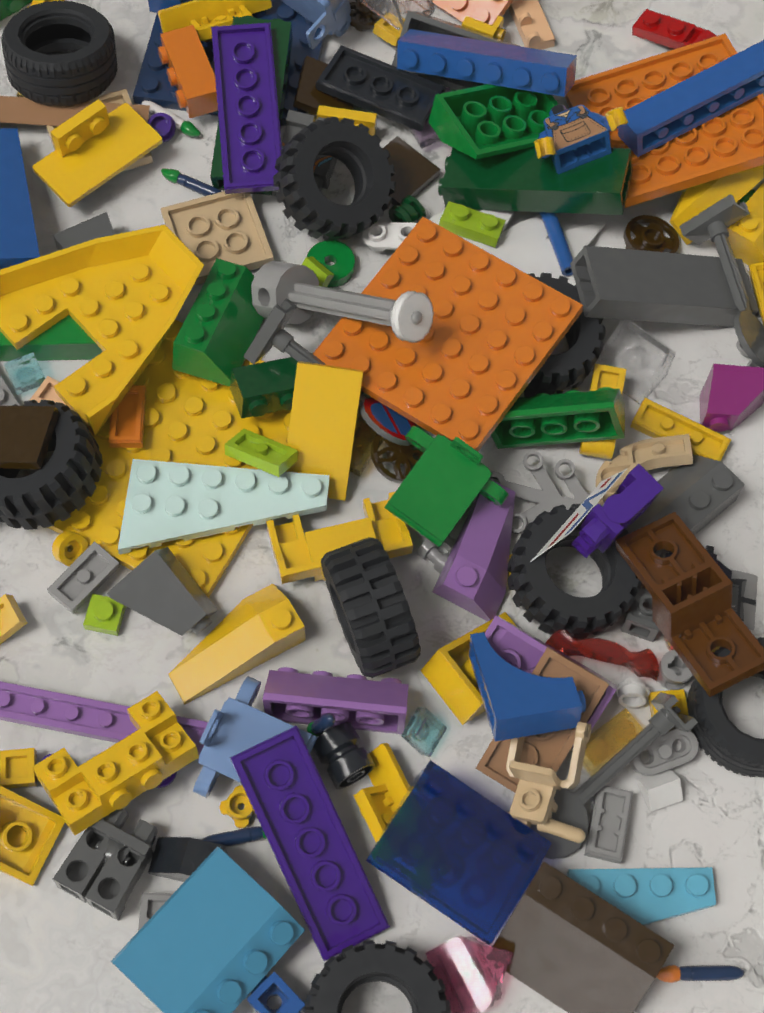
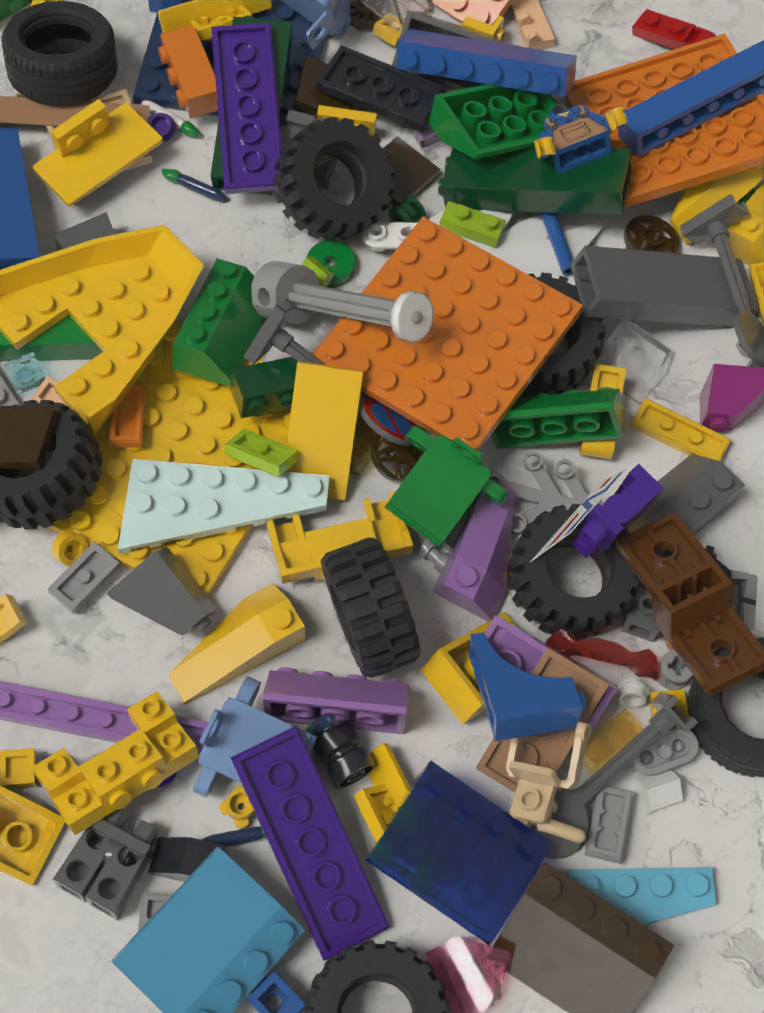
lime plate [83,594,126,636] -> none
tan plate [160,191,274,286] -> none
clear light blue plate [401,707,447,757] -> none
tan plate [595,434,693,505] -> none
dark blue piece [656,965,744,983] -> none

